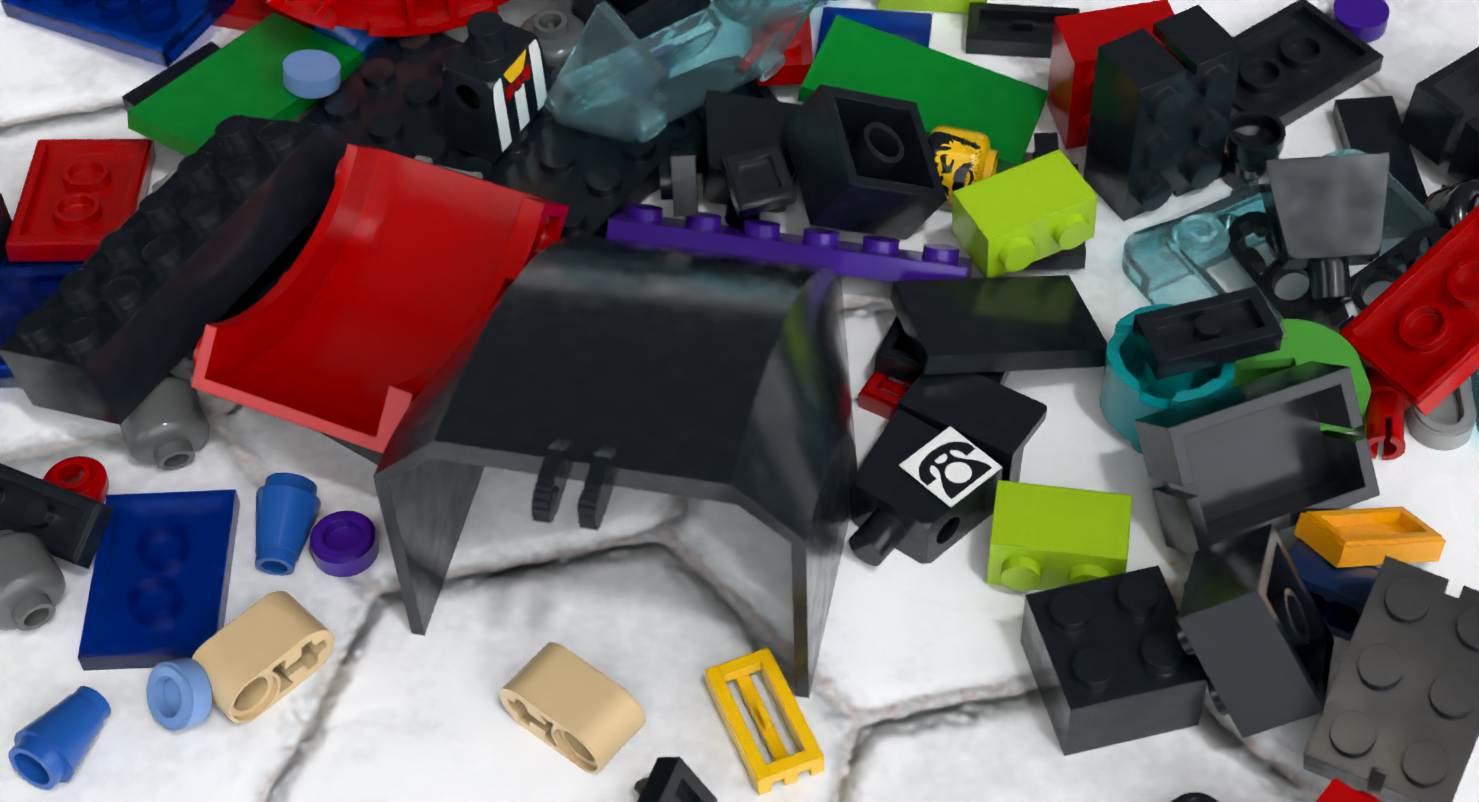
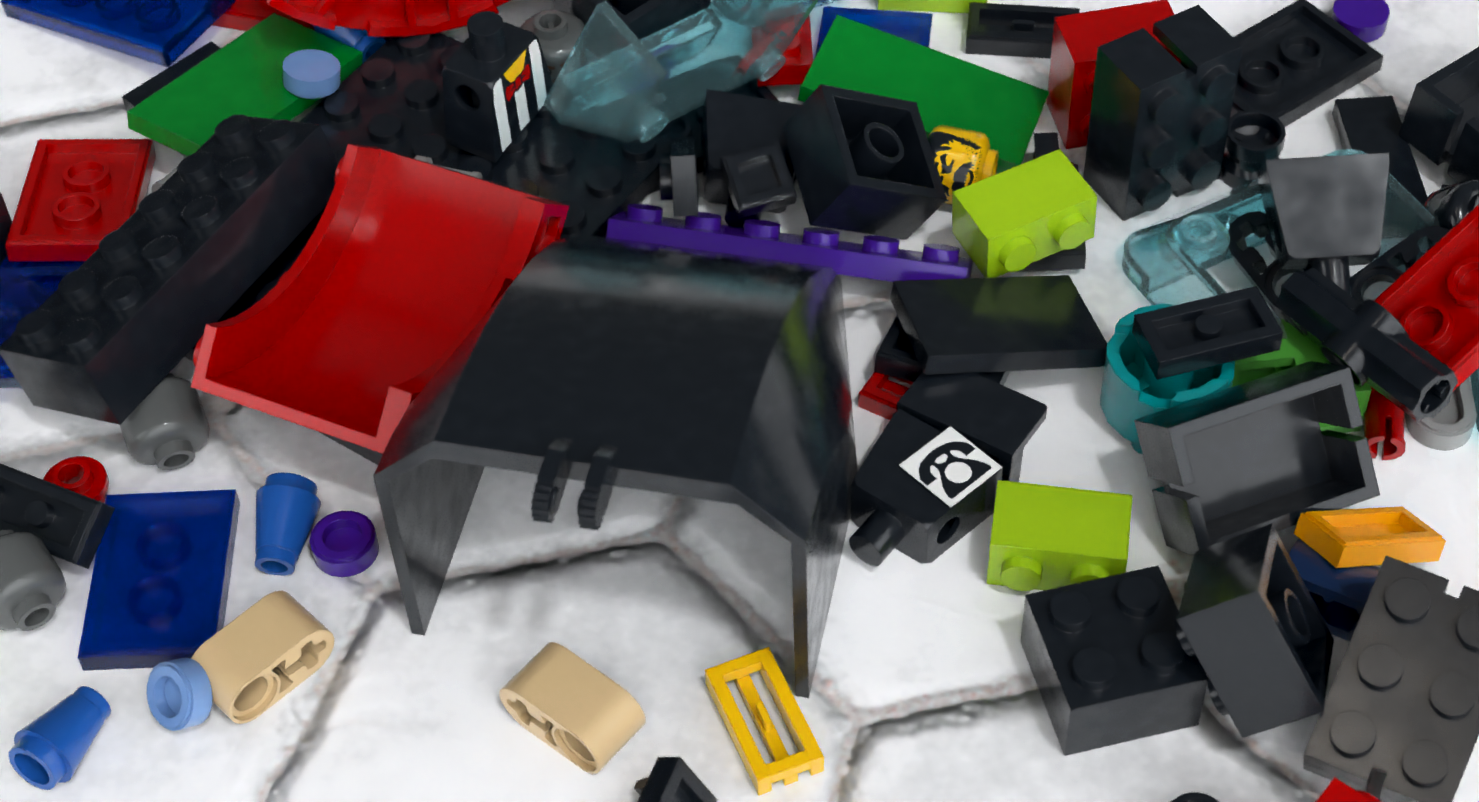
none -> black piece [1274,267,1458,422]

